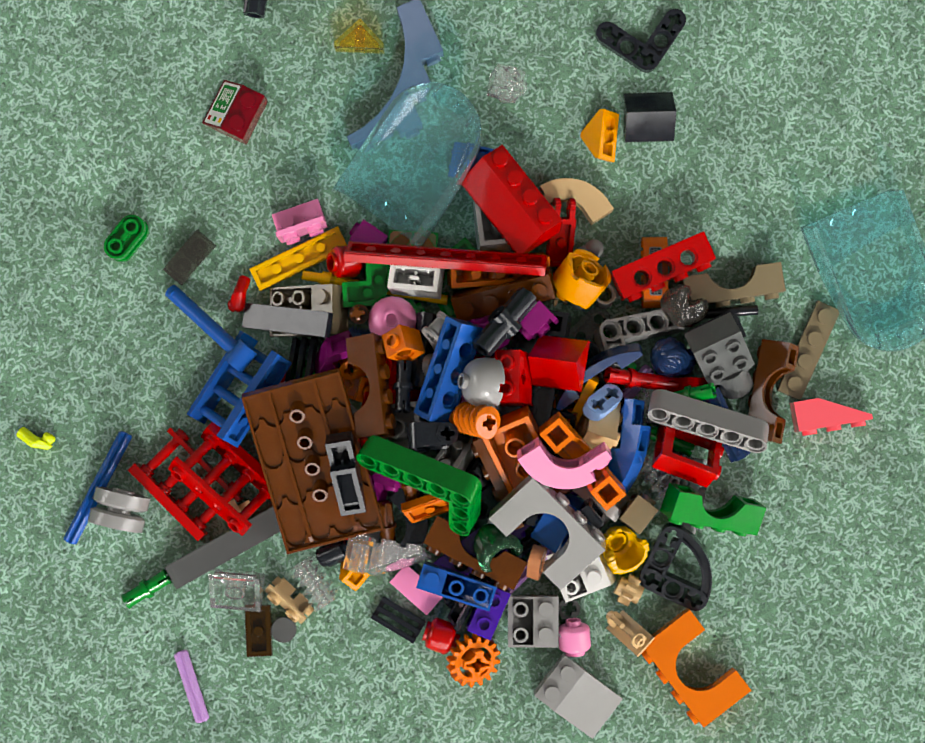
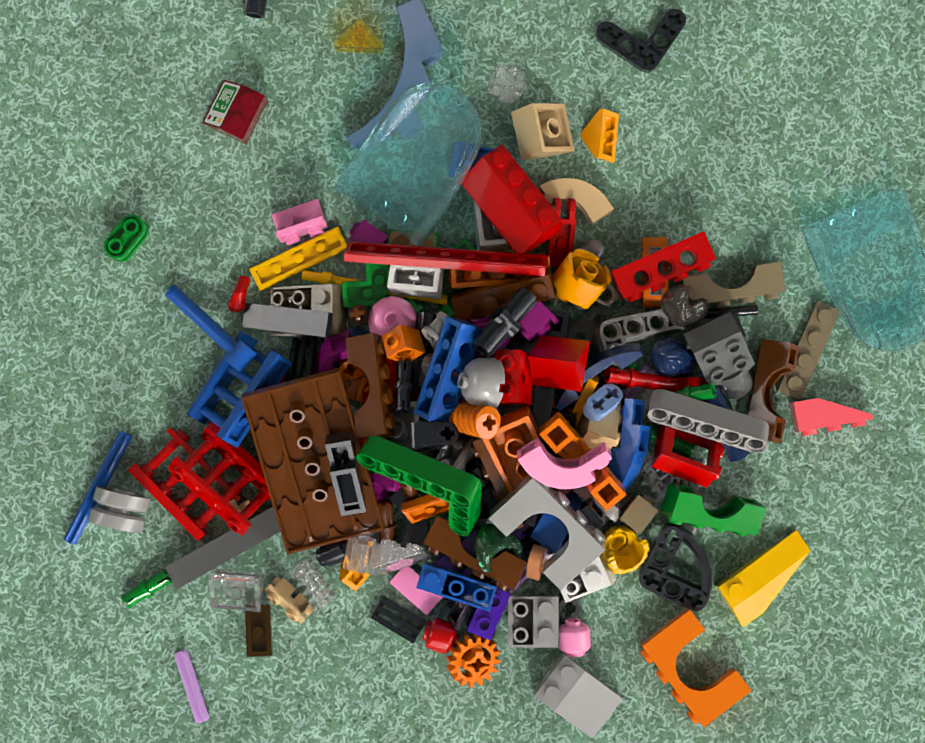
neon yellow arm [16,427,56,450] -> none
clear smoke slope [163,230,216,286] -> none
dark grey tile [271,617,297,643] -> none
red head [326,246,365,278] -> none
tan hinge [606,610,655,657] -> none
tan gear [613,574,644,607] -> none
black slope [623,92,676,143] -> none
none -> tan slope [511,103,575,160]
none -> yellow wedge [714,530,811,627]

